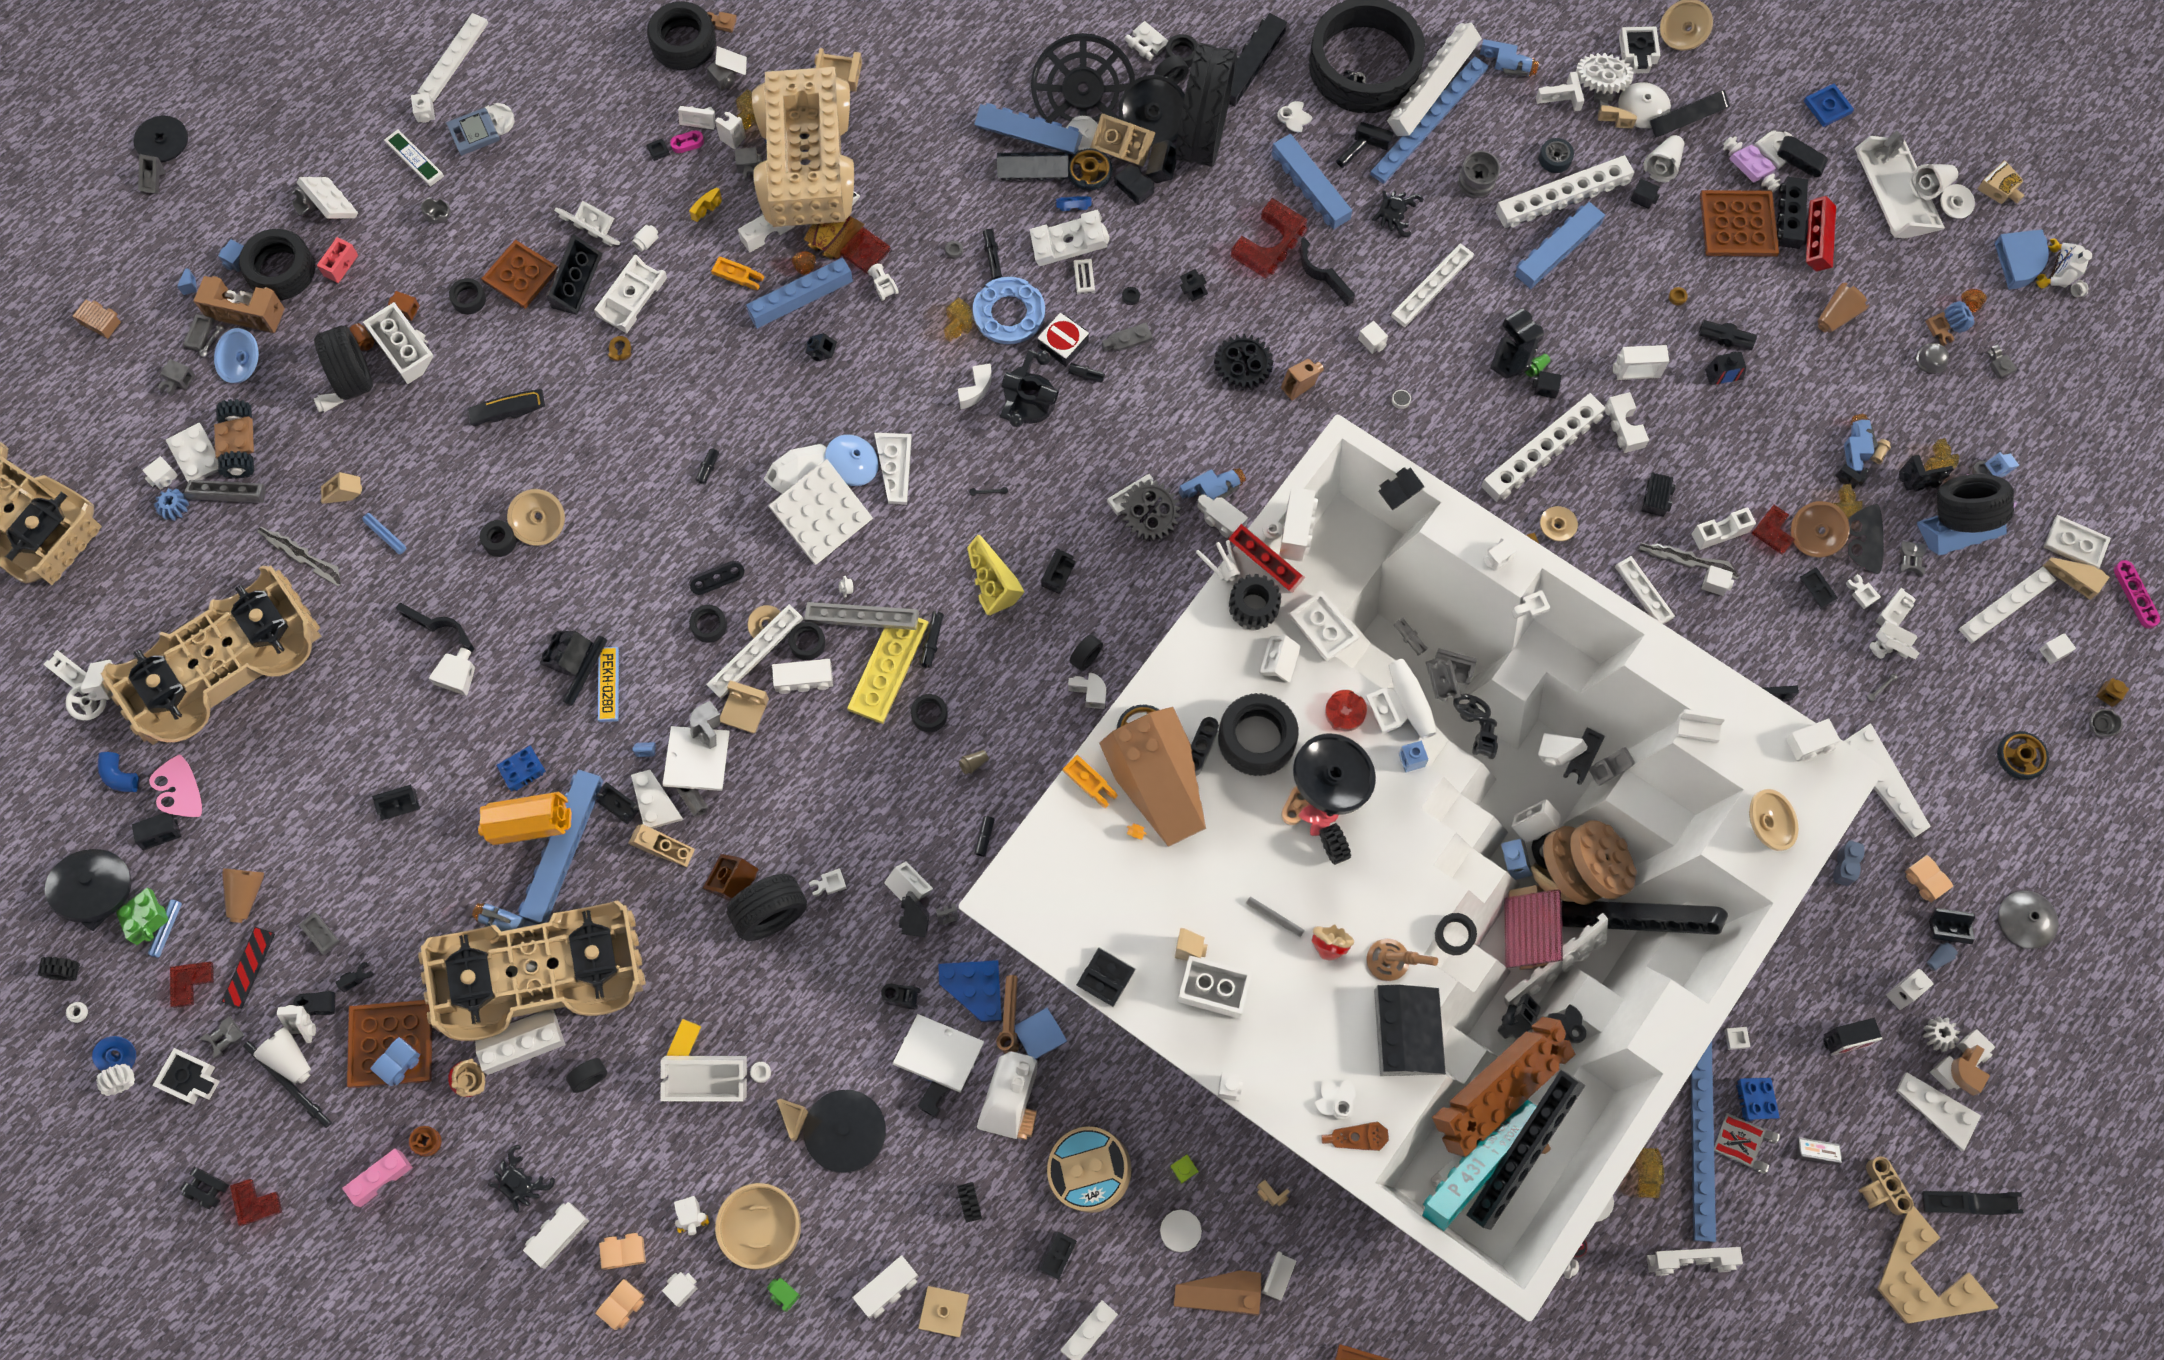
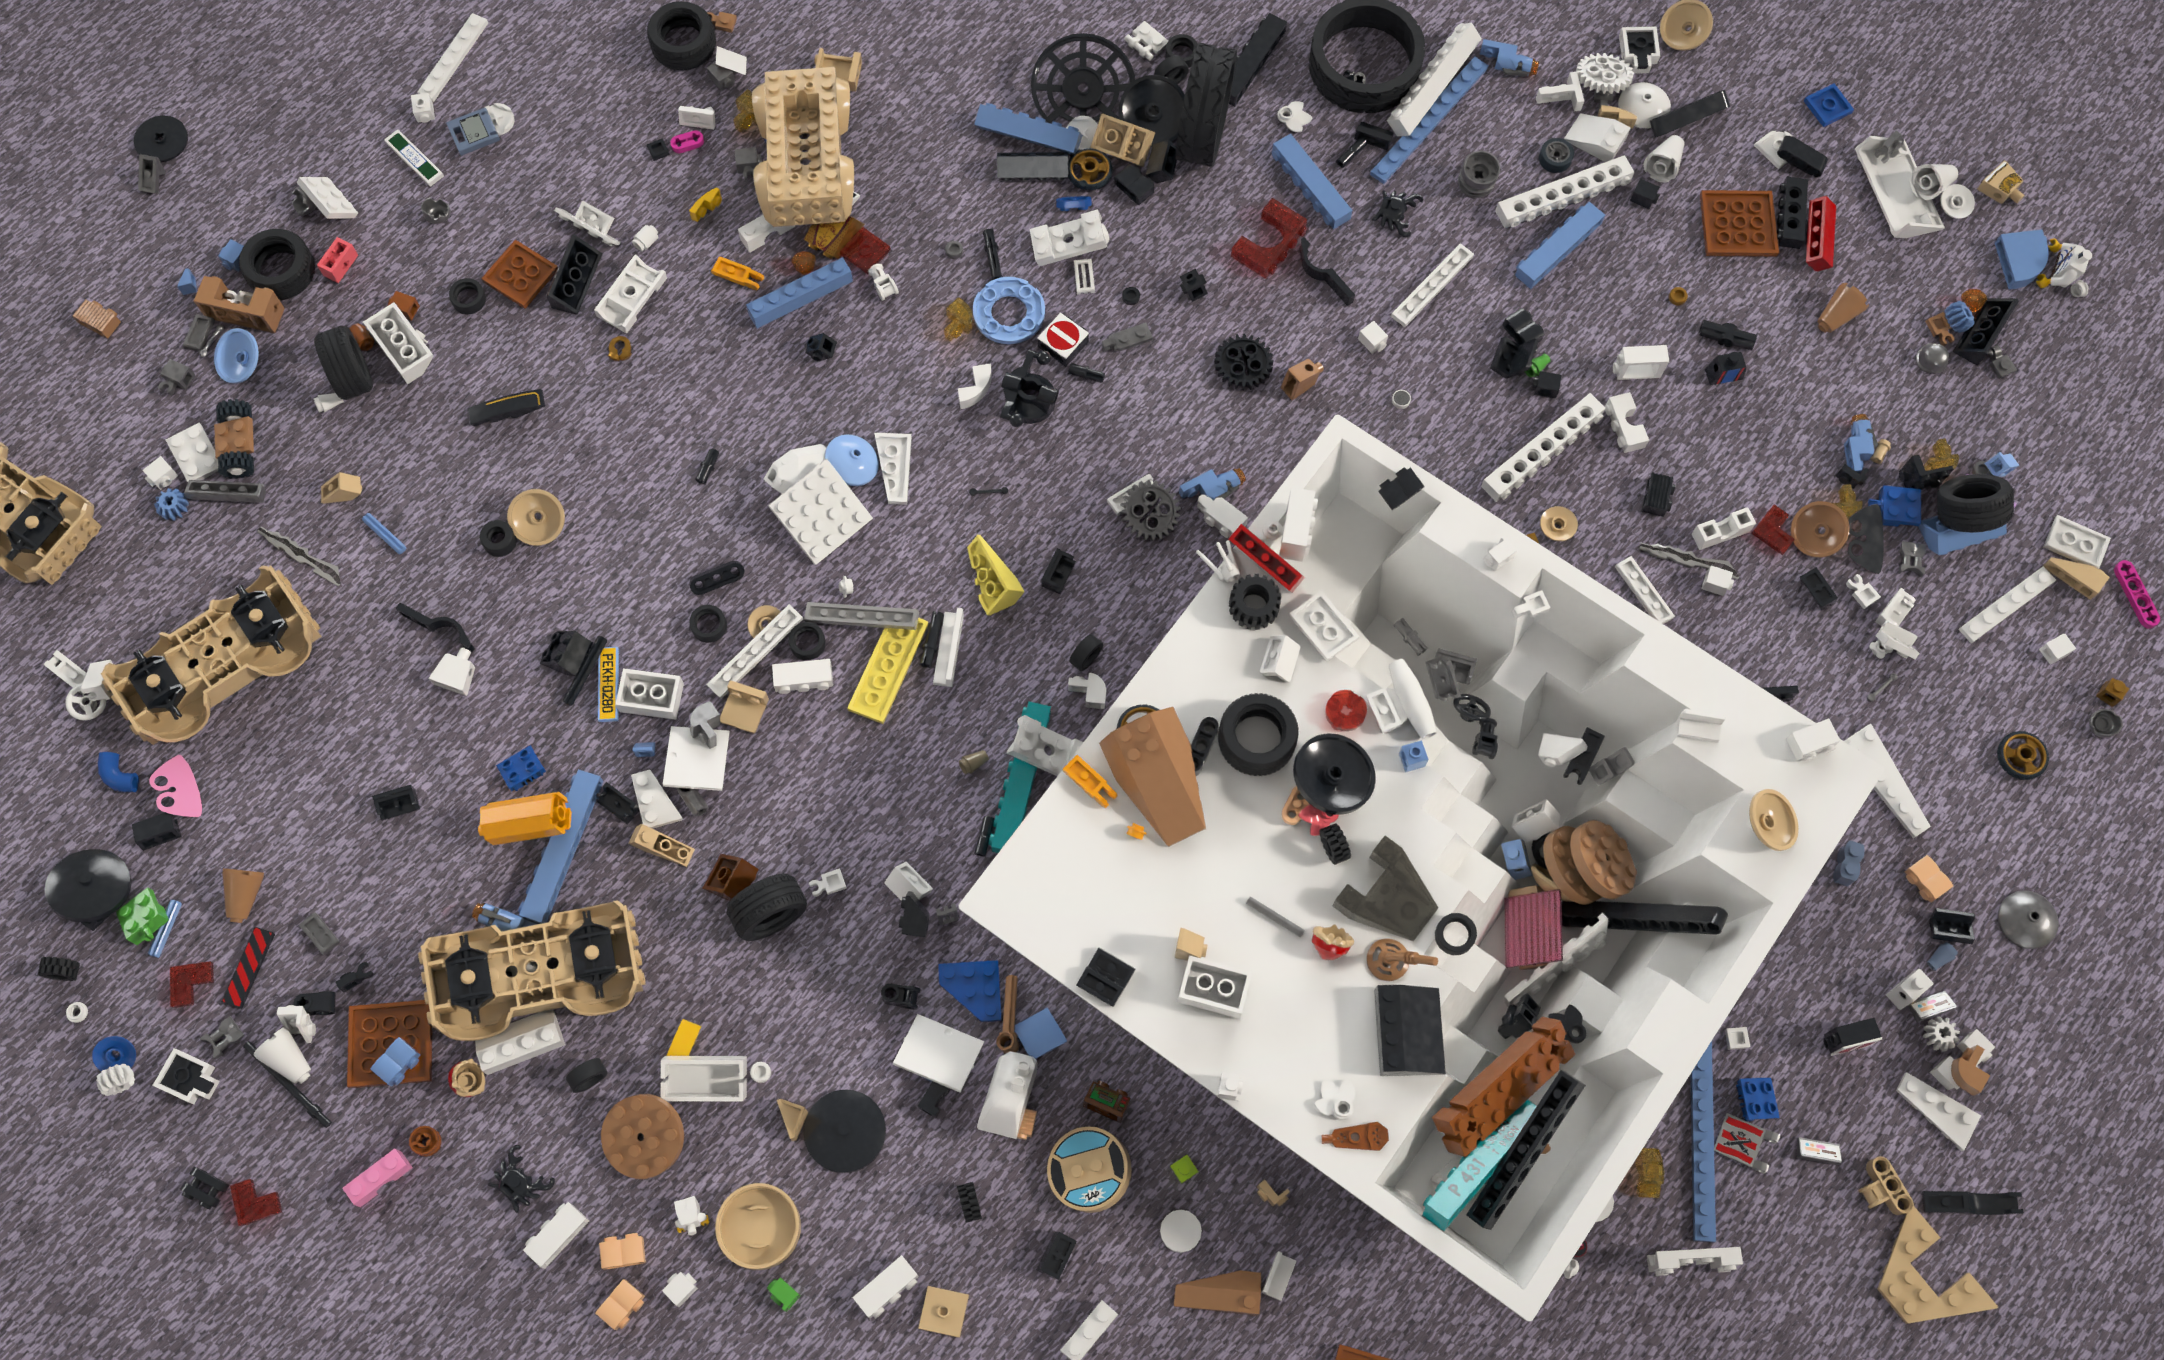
white hinge [715,112,746,149] -> none
black tyre [911,694,948,733] -> none
lavender plate [1723,137,1781,193] -> none
none -> medium nougat piece [601,1094,684,1179]
none -> white brick [615,668,684,720]
none -> white fence [933,608,964,687]
none -> teal brick [989,701,1051,853]
none -> white piece [1007,715,1083,776]
none -> reddish brown slope [1083,1081,1131,1123]
none -> clear smoke wedge [1332,835,1439,941]
none -> white slope [1564,113,1630,162]
none -> blue plate [1868,485,1921,527]
none -> slope [1908,991,1957,1023]
none -> black slope [1953,298,2019,366]

